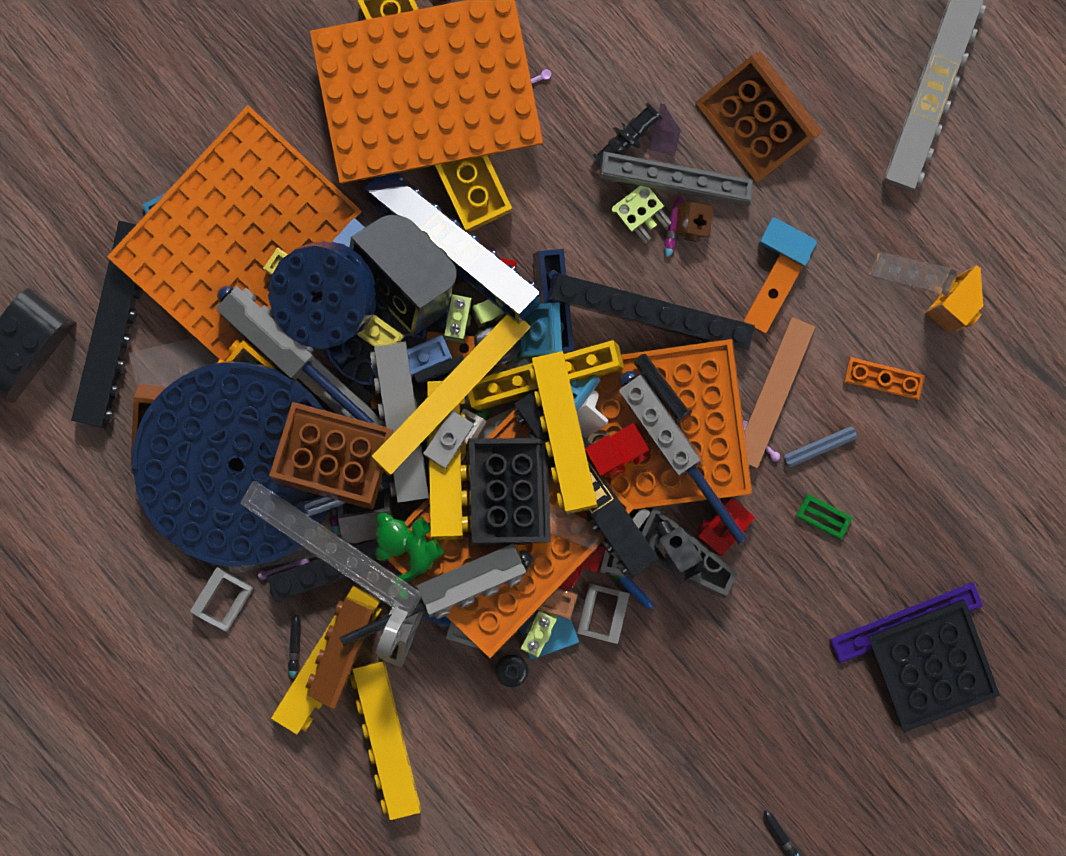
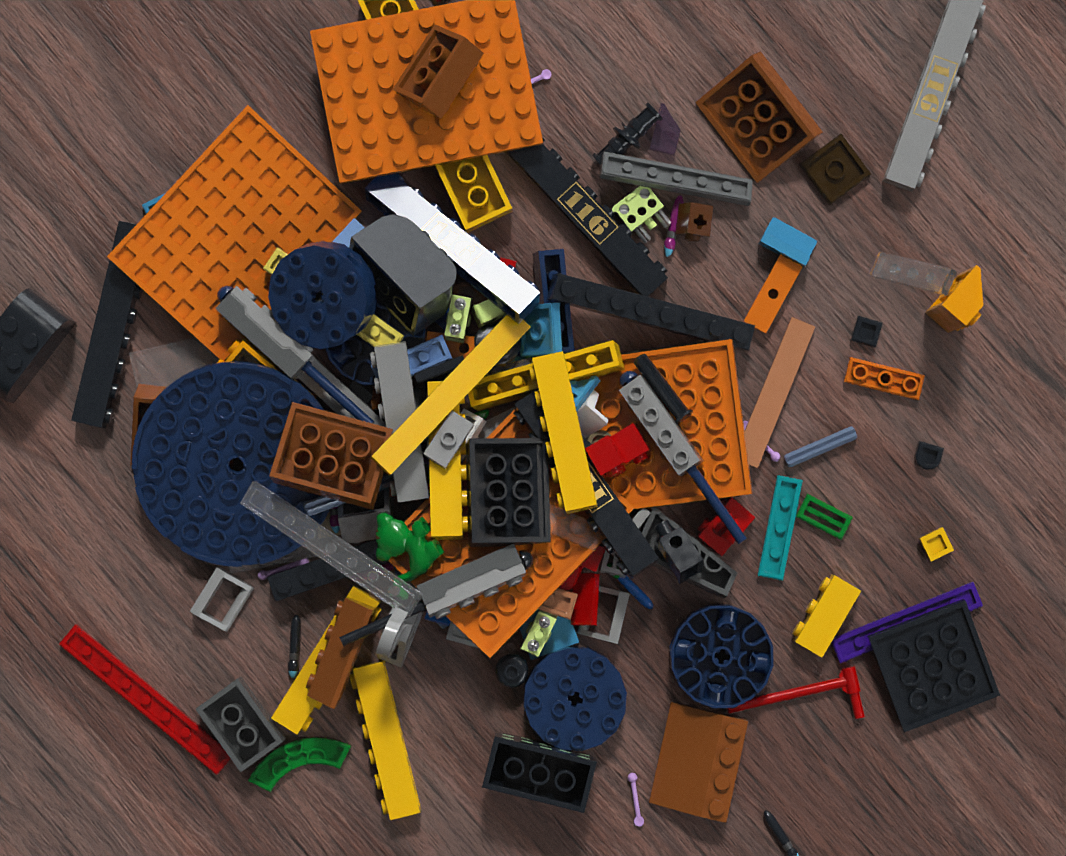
none -> red tile [59,624,231,775]
none -> dark grey brick [196,677,286,772]
none -> green tile [248,737,352,792]
none -> dark orange slope [392,24,484,119]
none -> black brick [482,732,597,813]
none -> black brick [506,137,668,297]
none -> dark blue brick [524,646,627,751]
none -> red tile [571,573,600,626]
none -> lavender hinge [627,773,644,826]
none -> dark orange slope [649,702,748,823]
none -> dark blue brick [669,604,774,708]
none -> red bar [728,666,865,719]
none -> teal tile [757,475,803,581]
none -> yellow brick [792,574,861,657]
none -> dark brown tile [799,134,871,205]
none -> black tile [850,315,883,348]
none -> black tile [914,441,944,470]
none -> yellow plate [918,527,954,562]

